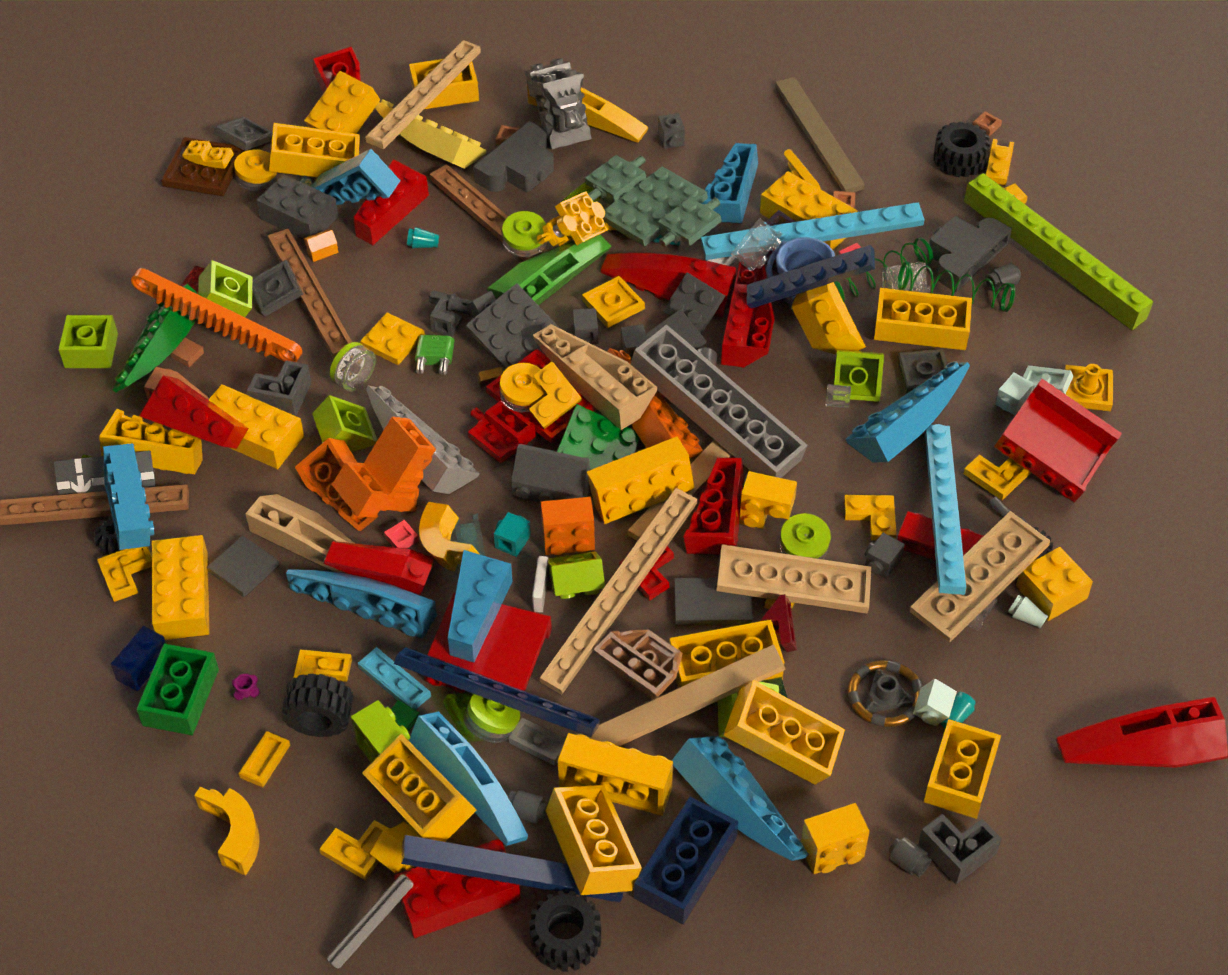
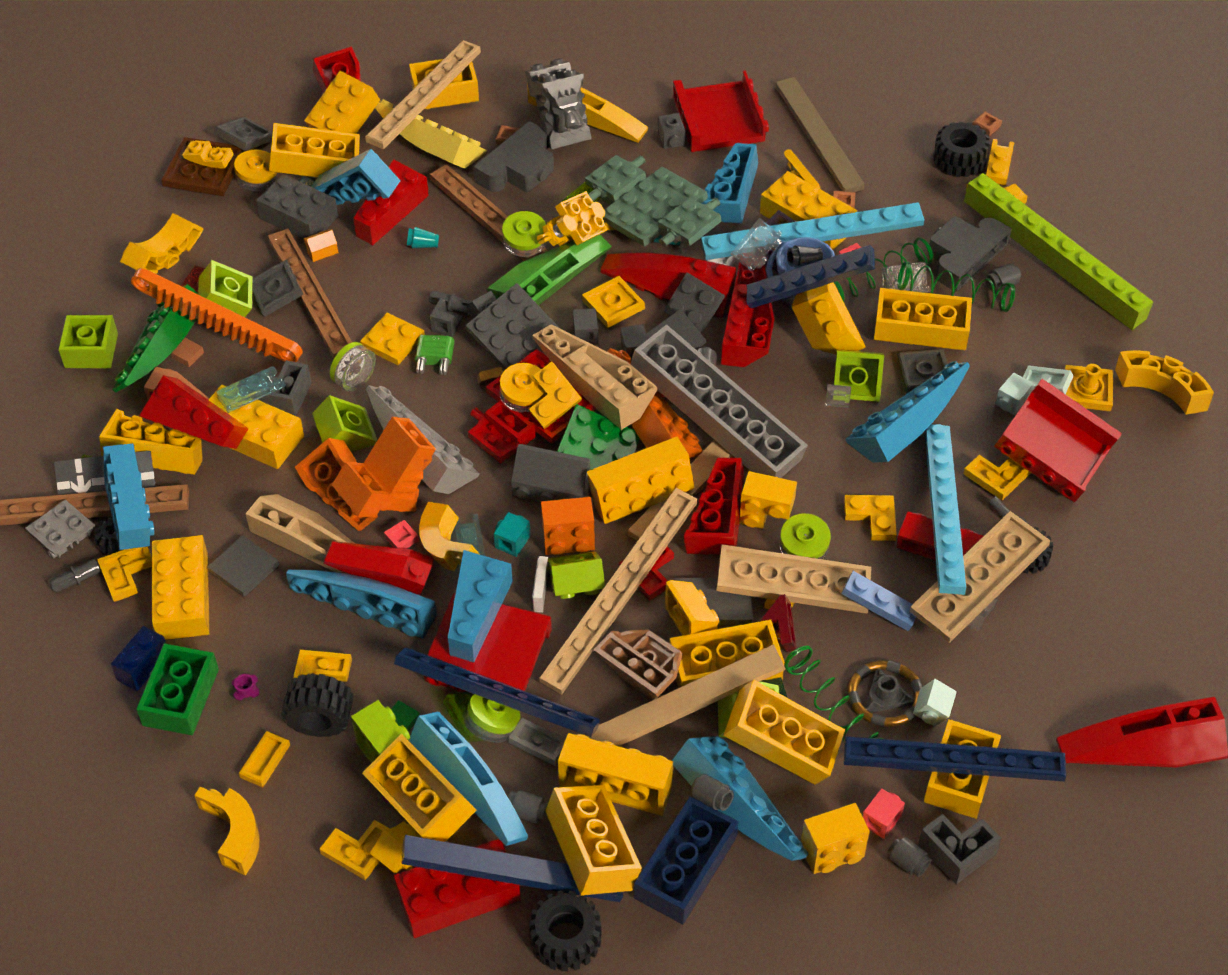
light grey axle [327,874,413,968] -> none
medium azure tile [358,647,431,710] -> none
dark grey brick [864,533,905,579] -> none
teal cone [941,692,976,729] -> none
light aqua cone [1008,595,1048,629] -> none
yellow brick [1016,547,1093,621] -> none
none -> light grey hinge [25,500,95,559]
none -> dark grey axle [49,559,101,593]
none -> yellow brick [120,213,204,274]
none -> clear light blue hinge [216,367,286,413]
none -> yellow slope [665,580,719,636]
none -> red panel [673,70,769,152]
none -> dark grey brick [691,774,734,811]
none -> green piece [784,646,883,742]
none -> black cone [787,245,823,268]
none -> medium blue plate [841,571,916,631]
none -> dark blue tile [844,736,1066,782]
none -> coral brick [863,788,905,839]
none -> yellow brick [1115,350,1214,415]

